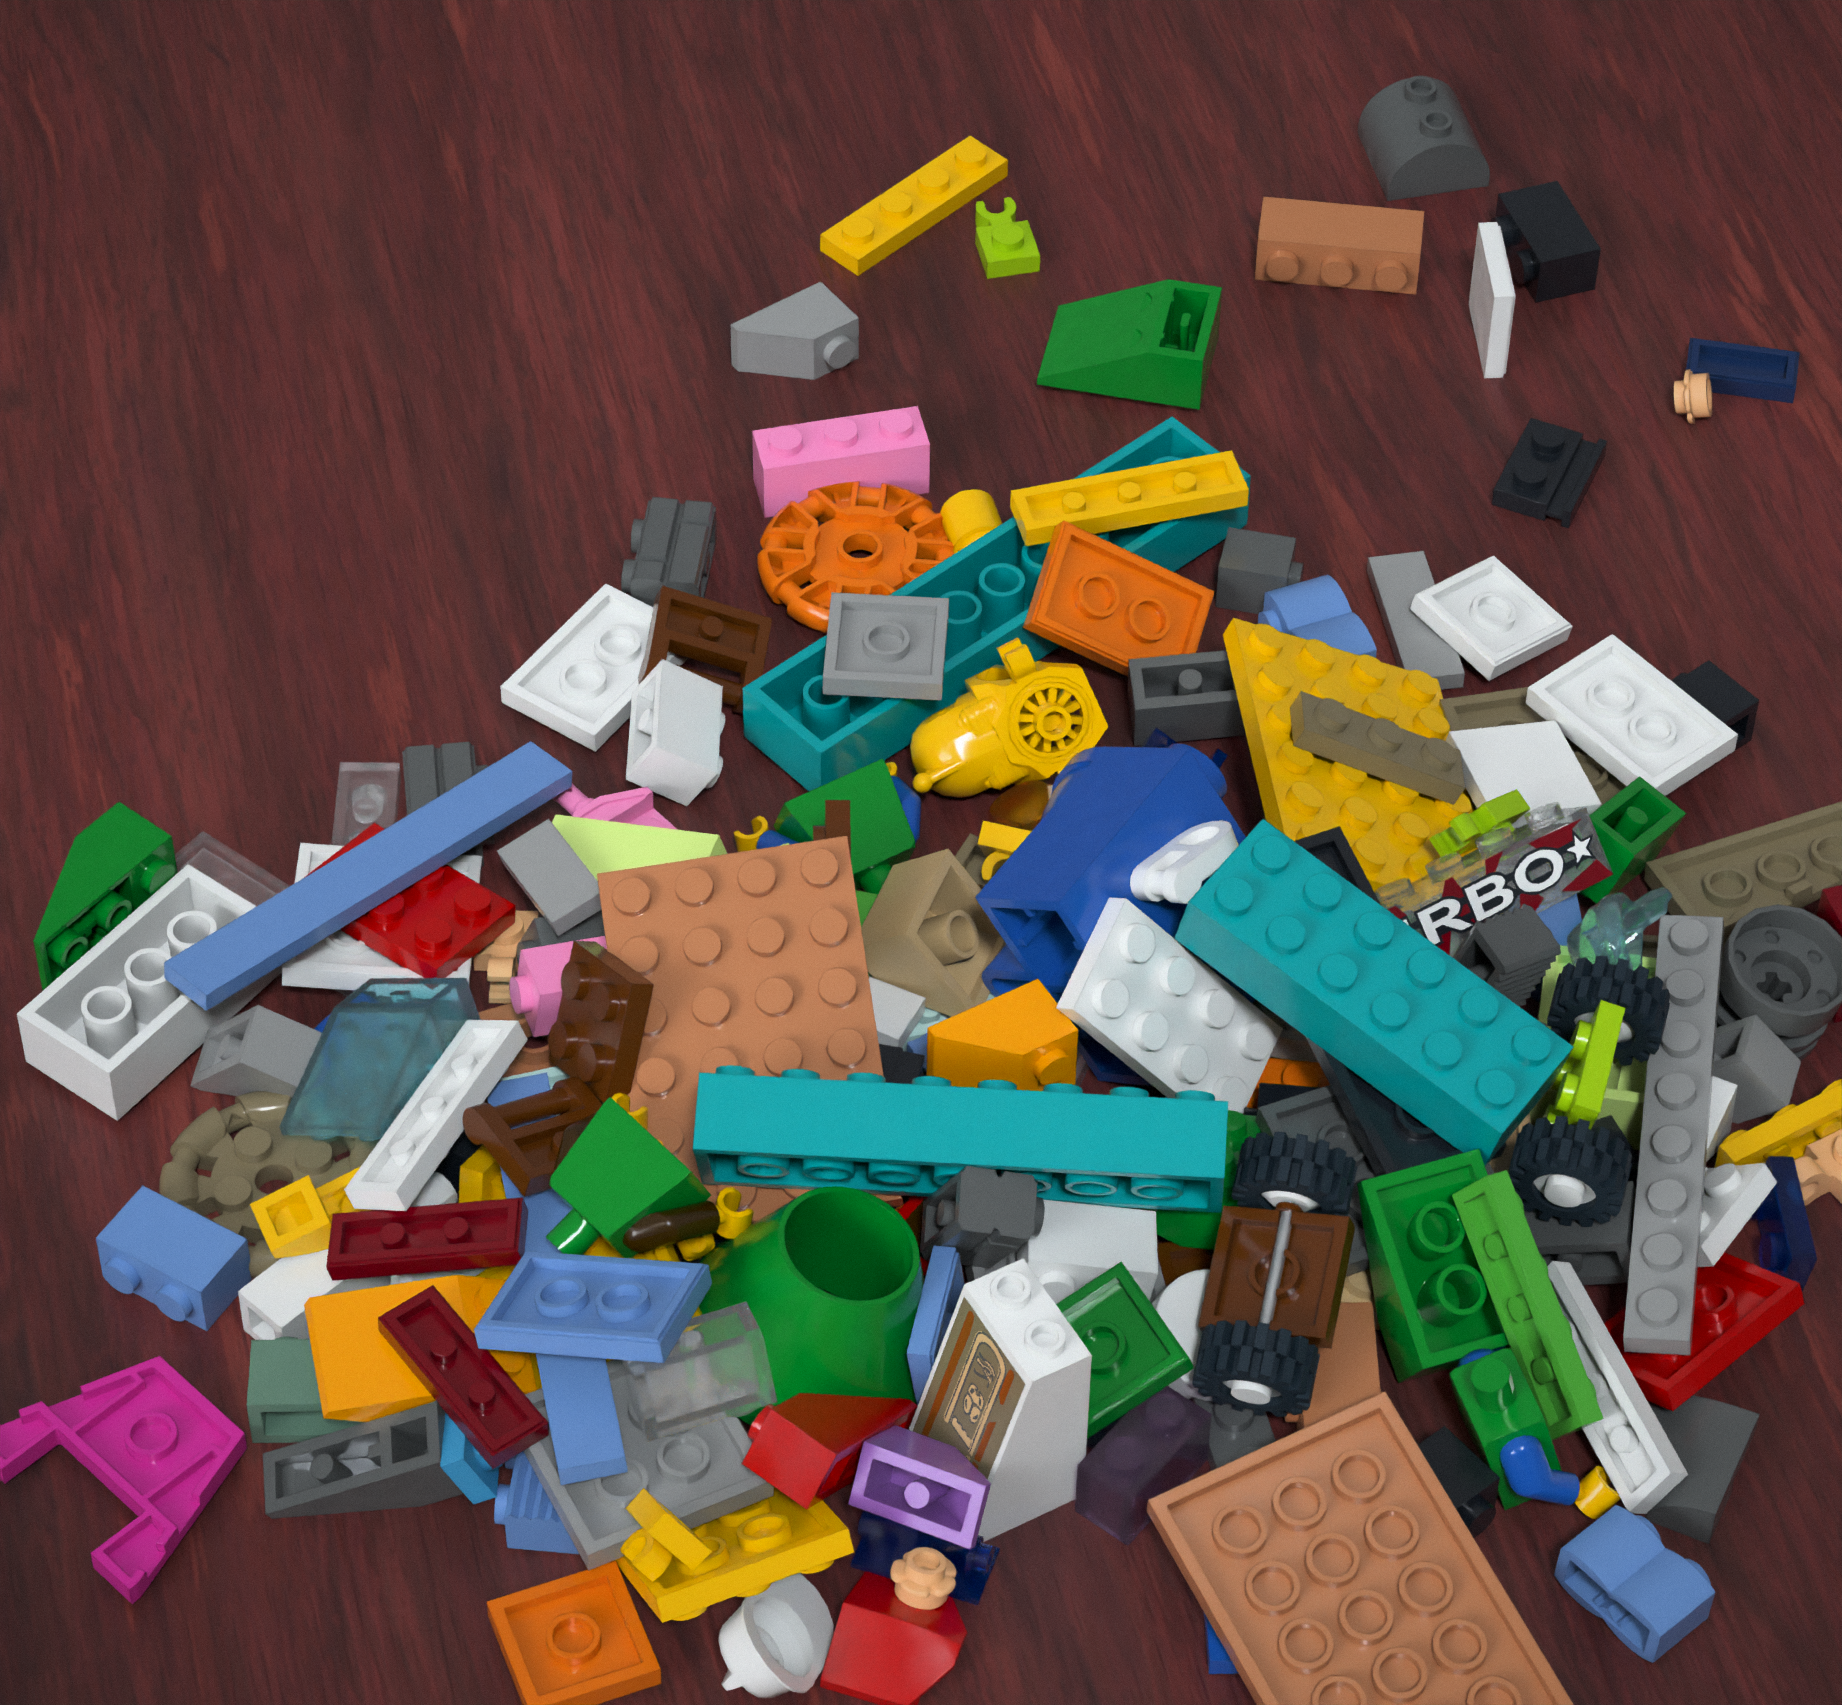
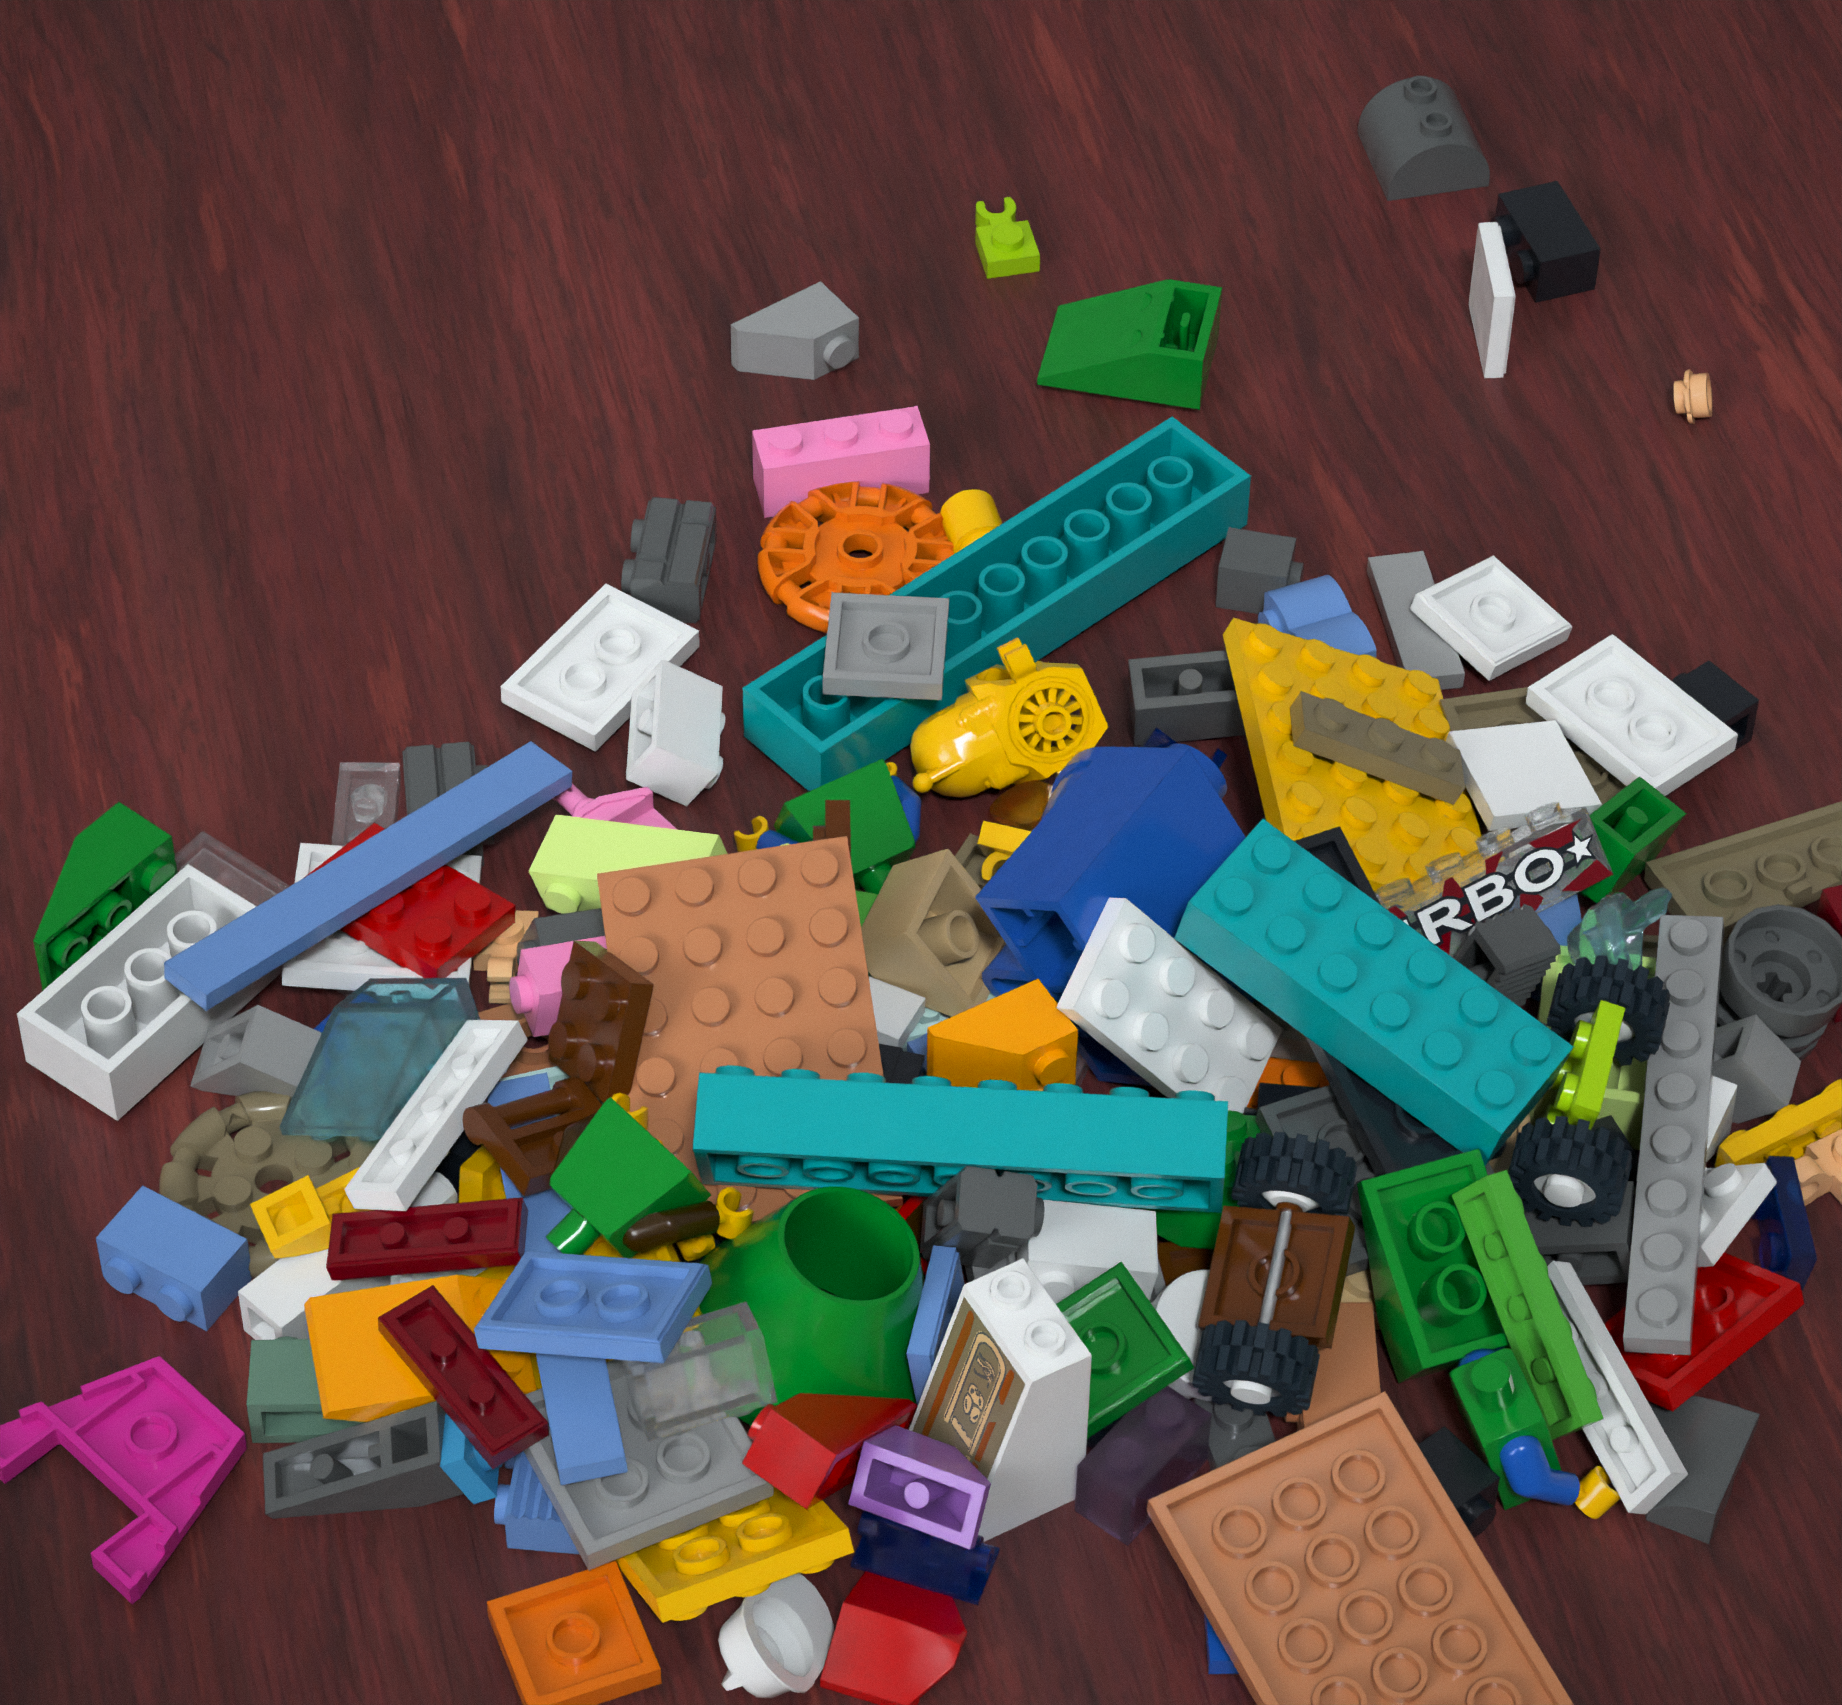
light grey tile [497,819,601,936] -> none
yellow tile [620,1488,712,1582] -> none
reddish brown plate [638,585,772,714] -> none
yellow plate [820,135,1008,276] -> none
light nougat plate [890,1547,957,1610] -> none
yellow plate [1010,450,1249,546] -> none
orange tile [1023,520,1215,677] -> none
white plate [1130,820,1239,904] -> none
nougat brick [1255,196,1424,295] -> none
lime plate [1429,789,1531,860] -> none
black plate [1492,418,1607,528] -> none
medium blue brick [1554,1505,1716,1663] -> none
dark blue tile [1685,338,1800,403] -> none

